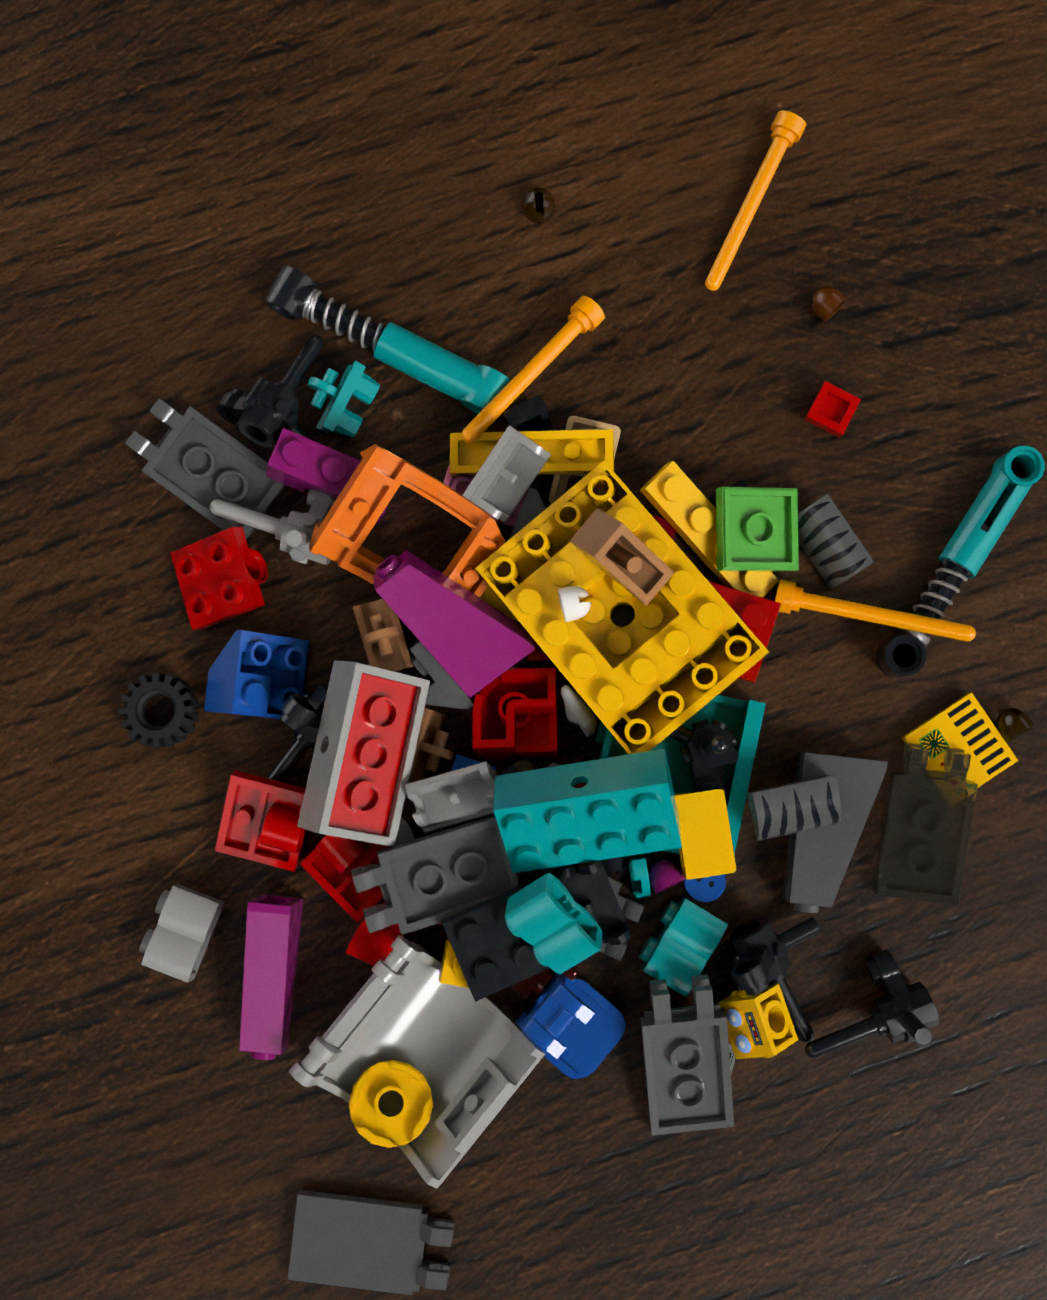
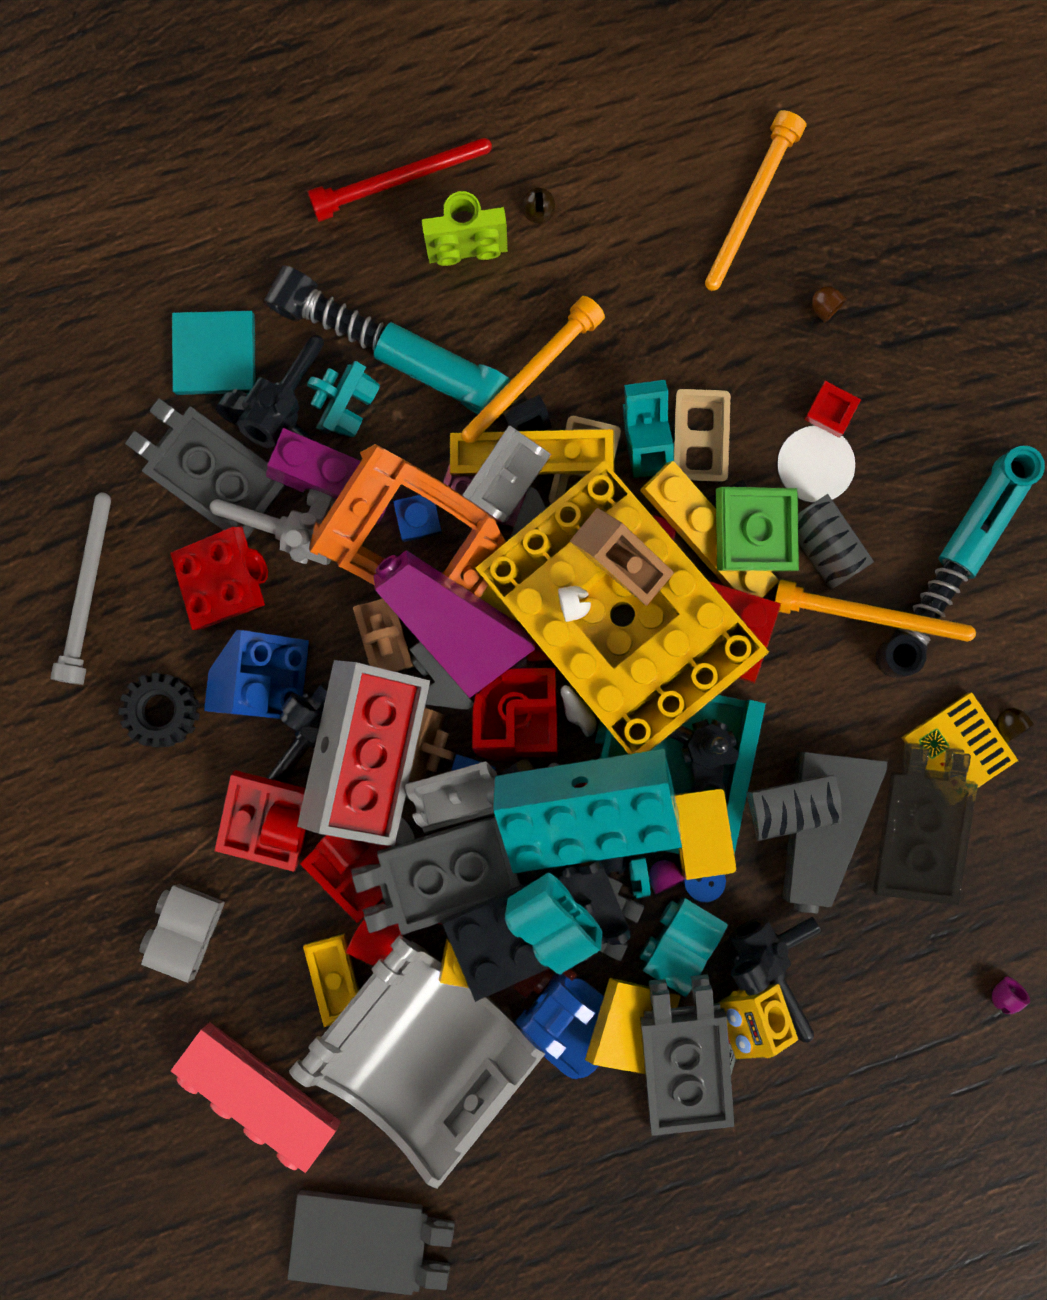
magenta slope [239,894,304,1060] -> none
yellow tile [349,1060,433,1148] -> none
black piece [805,949,939,1058] -> none
none -> light grey piece [50,492,111,685]
none -> coral brick [171,1022,341,1173]
none -> teal tile [172,311,256,395]
none -> yellow plate [303,933,359,1027]
none -> red piece [307,138,492,222]
none -> blue plate [393,495,442,542]
none -> lime plate [422,191,508,266]
none -> yellow tile [585,978,681,1074]
none -> teal brick [623,380,674,478]
none -> tan piece [674,389,731,482]
none -> white sticker [778,426,855,503]
none -> magenta hinge [992,977,1030,1014]

